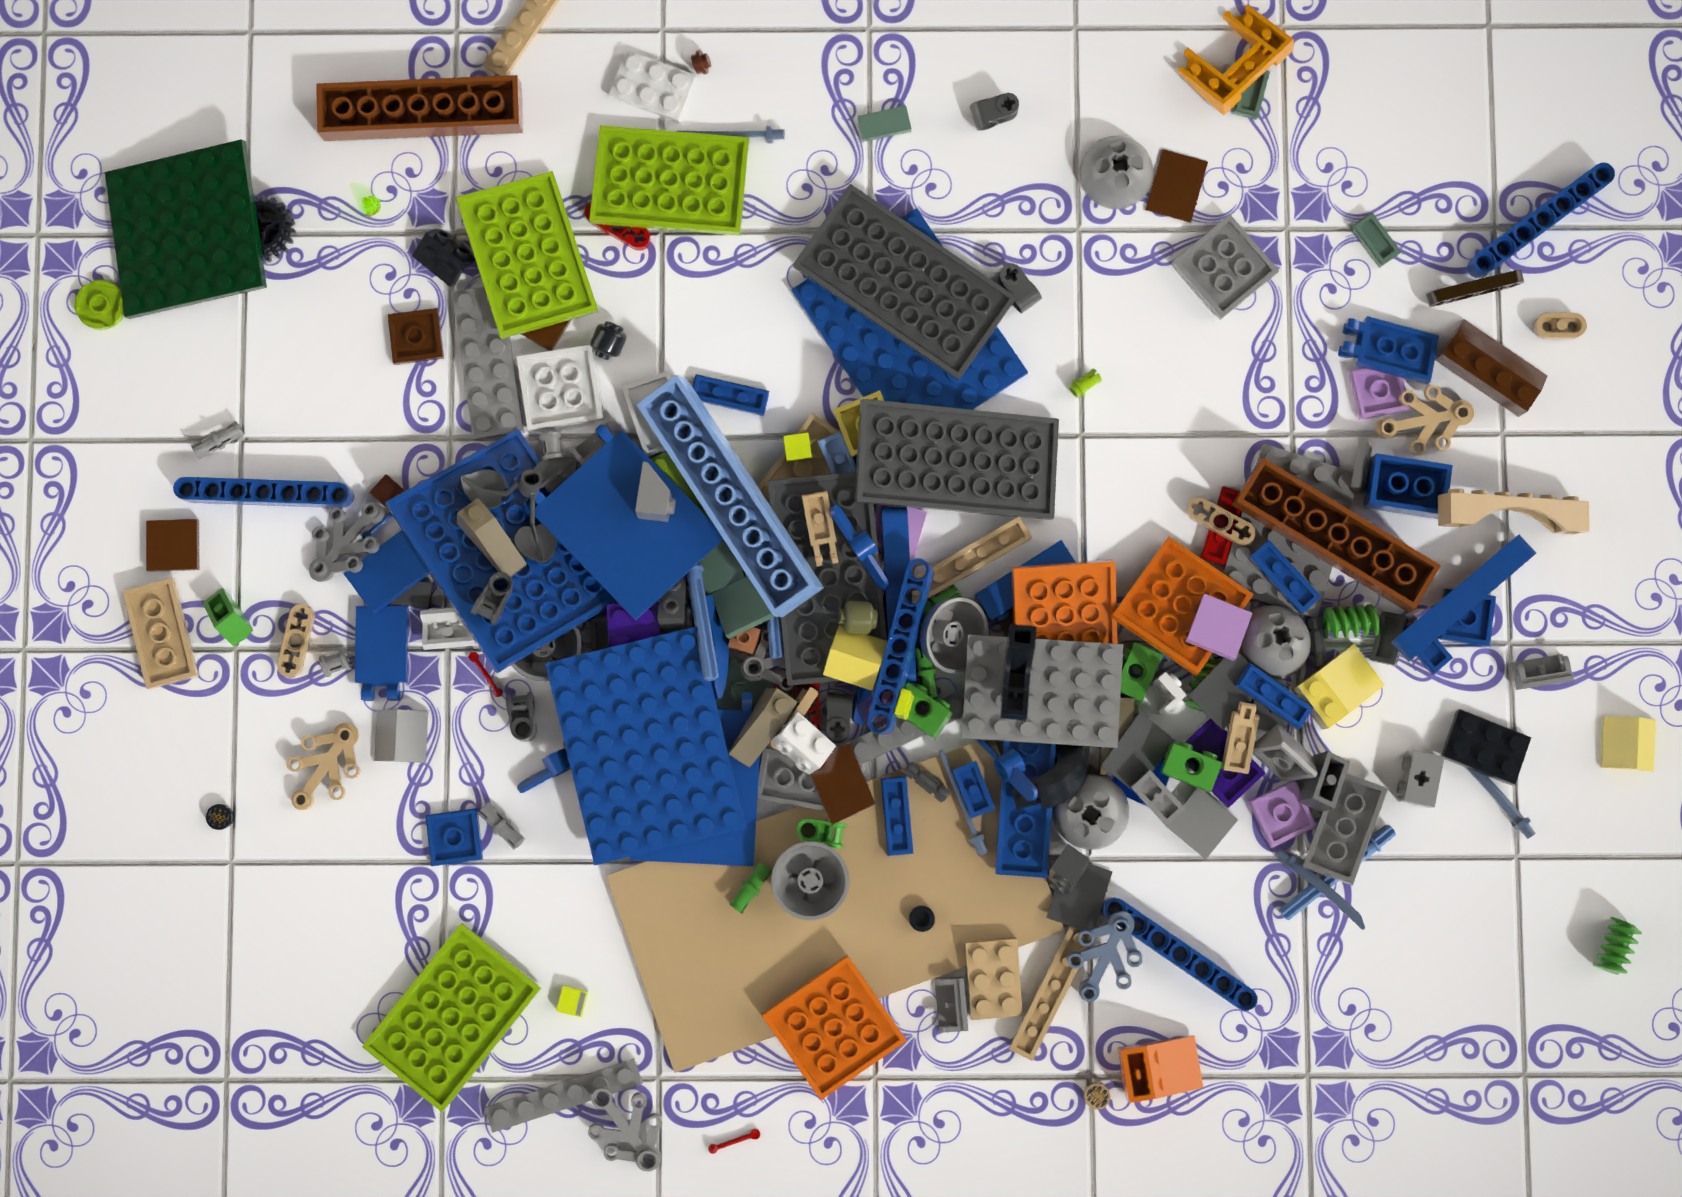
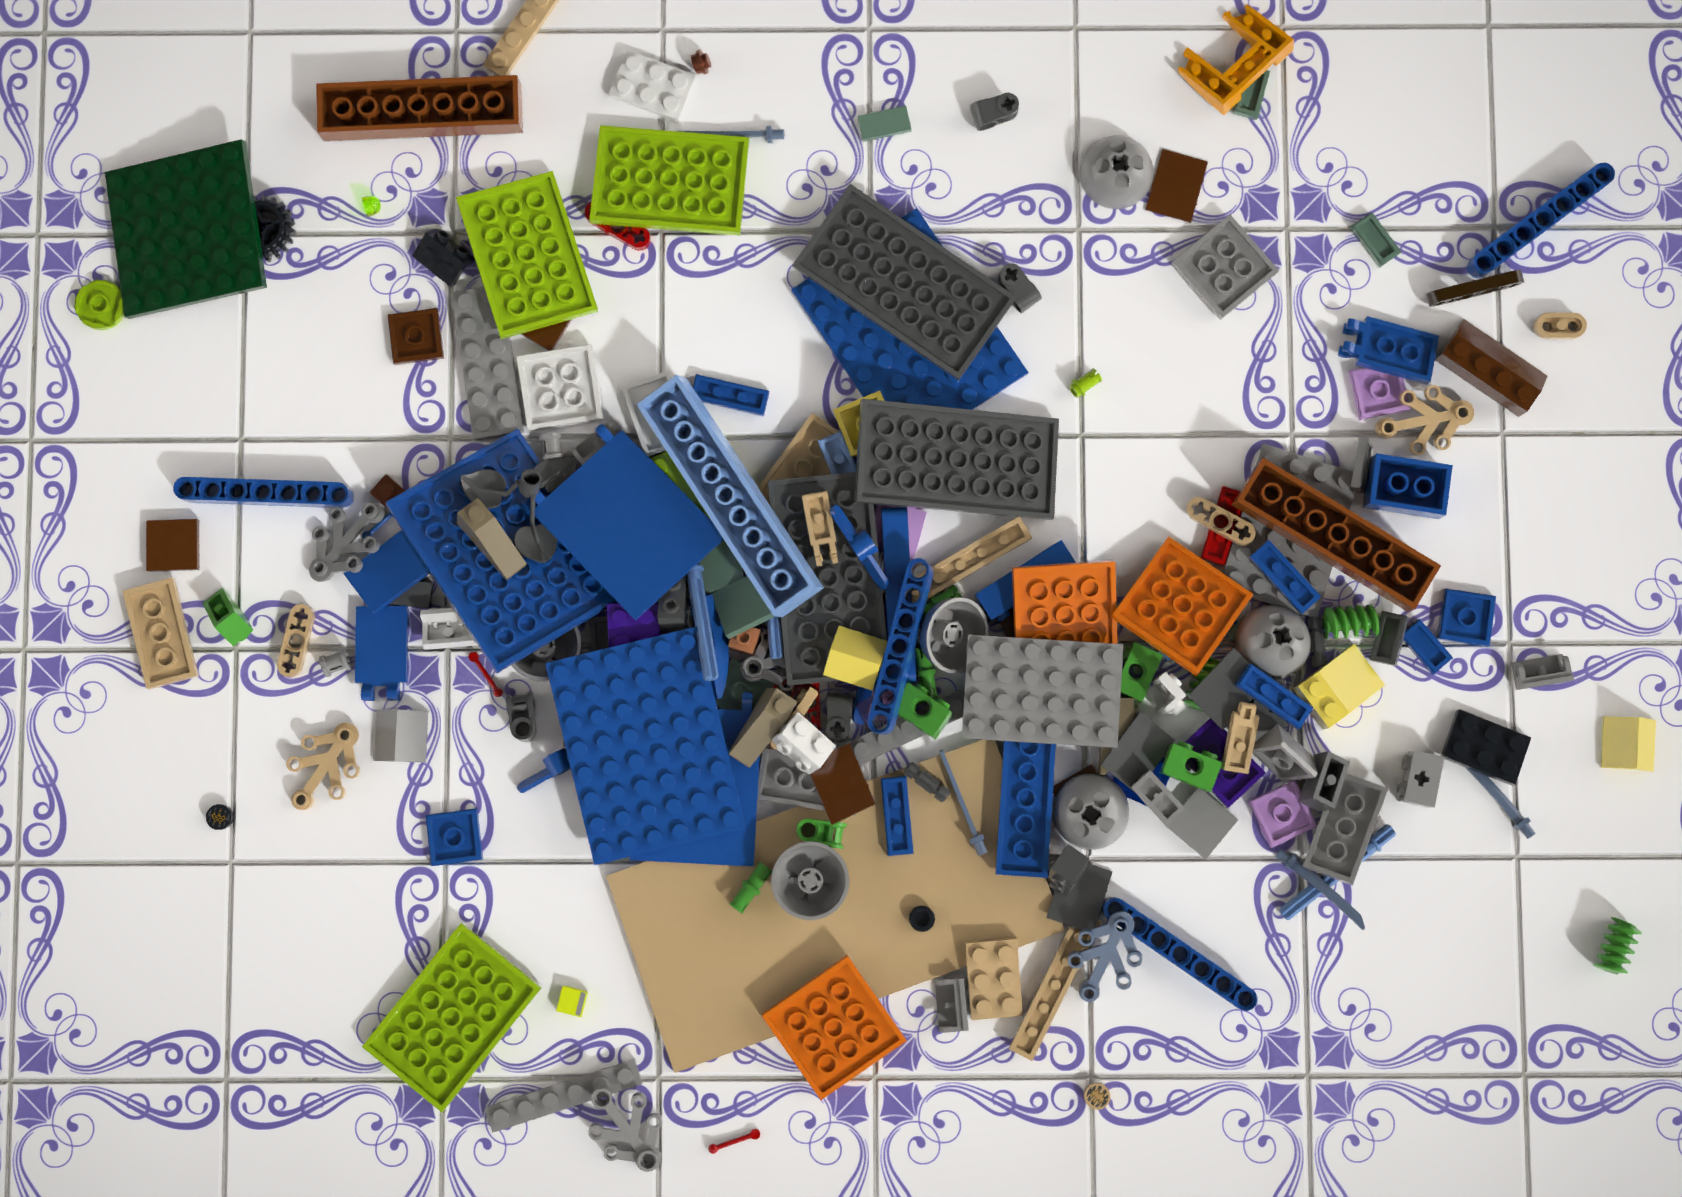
light grey pin [191,421,244,460] -> none
dark grey piece [471,572,513,625] -> none
light grey pin [478,802,525,850] -> none
black head [590,321,627,360] -> none
light grey slope [635,462,676,522] -> none
neon yellow tile [783,432,812,462] -> none
olive head [838,600,877,635] -> none
neon yellow tile [894,689,914,720] -> none
blue plate [952,761,996,819] -> none
blue piece [976,739,1038,801] -> none
black arch [1000,624,1036,721] -> none
black arch [1010,745,1088,809] -> none
orange slope [1117,1035,1203,1103] -> none
lavender tile [1185,594,1253,661] -> none
blue beam [1391,534,1537,662] -> none
tan arch [1438,488,1590,535] -> none

